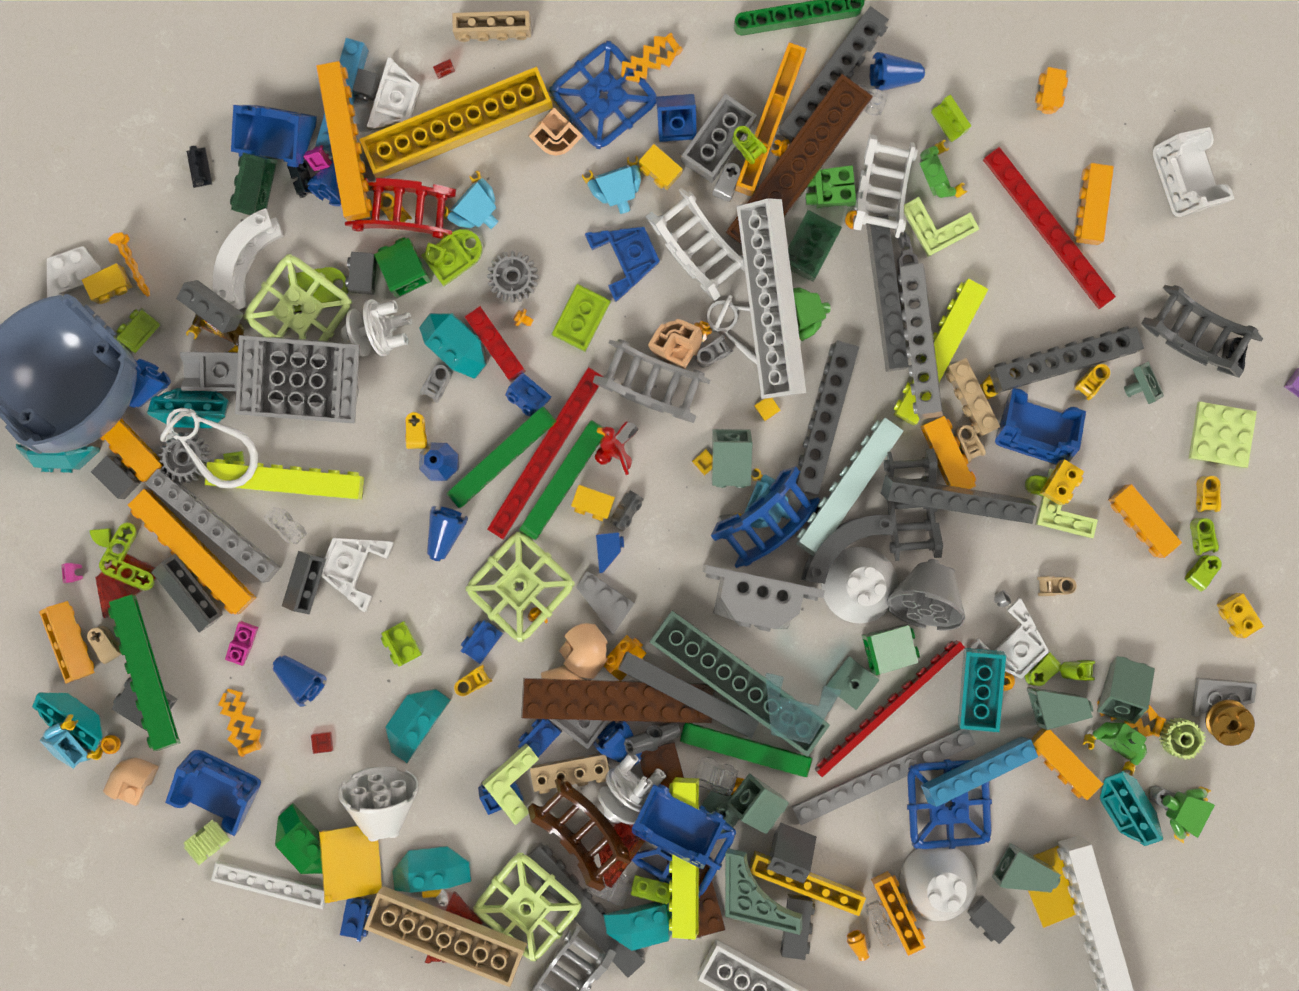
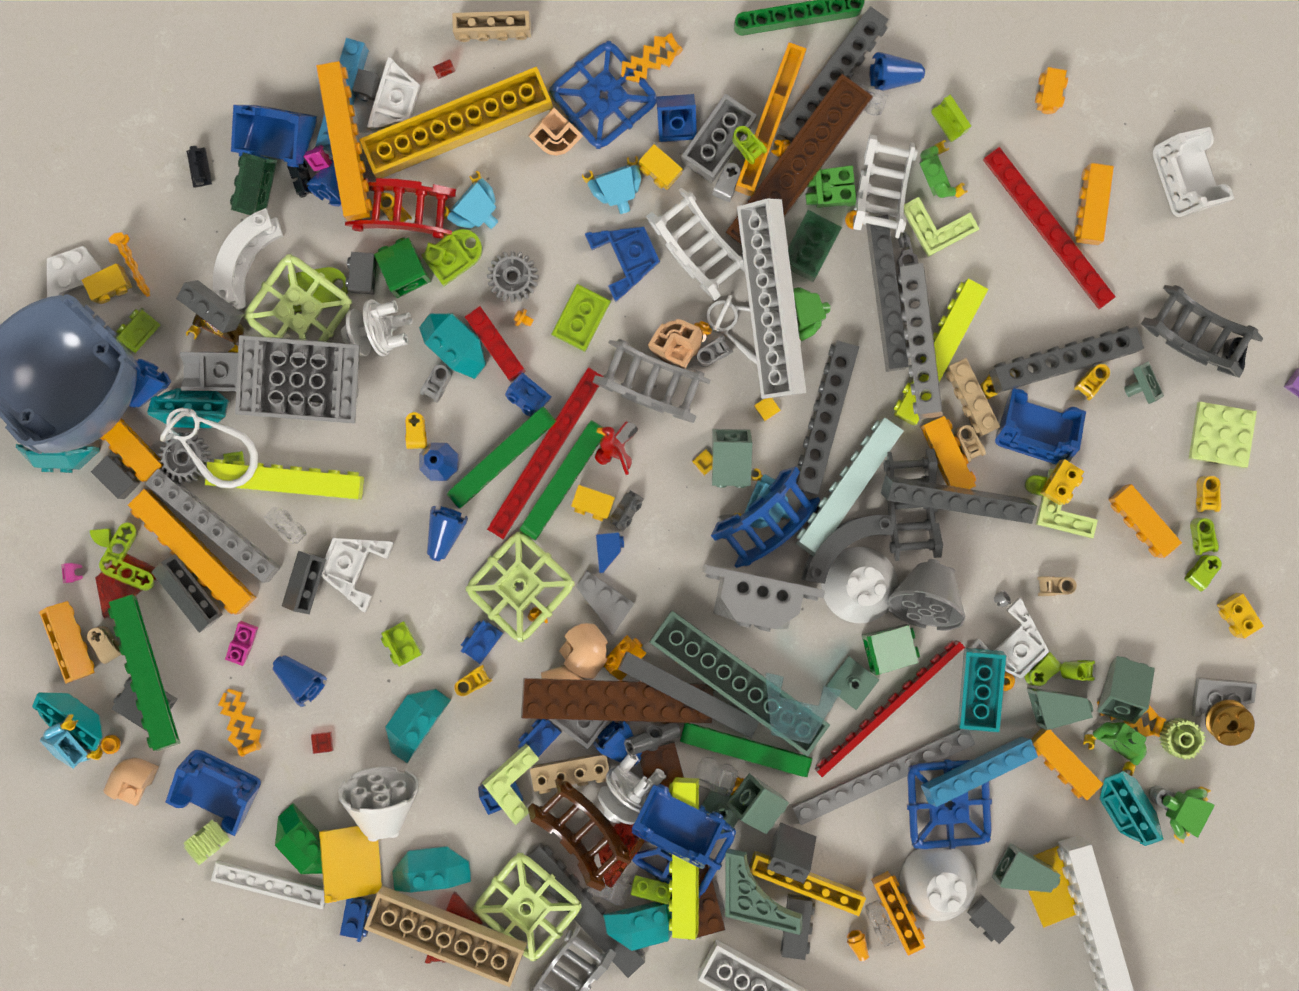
arm [422,889,449,907] -> none

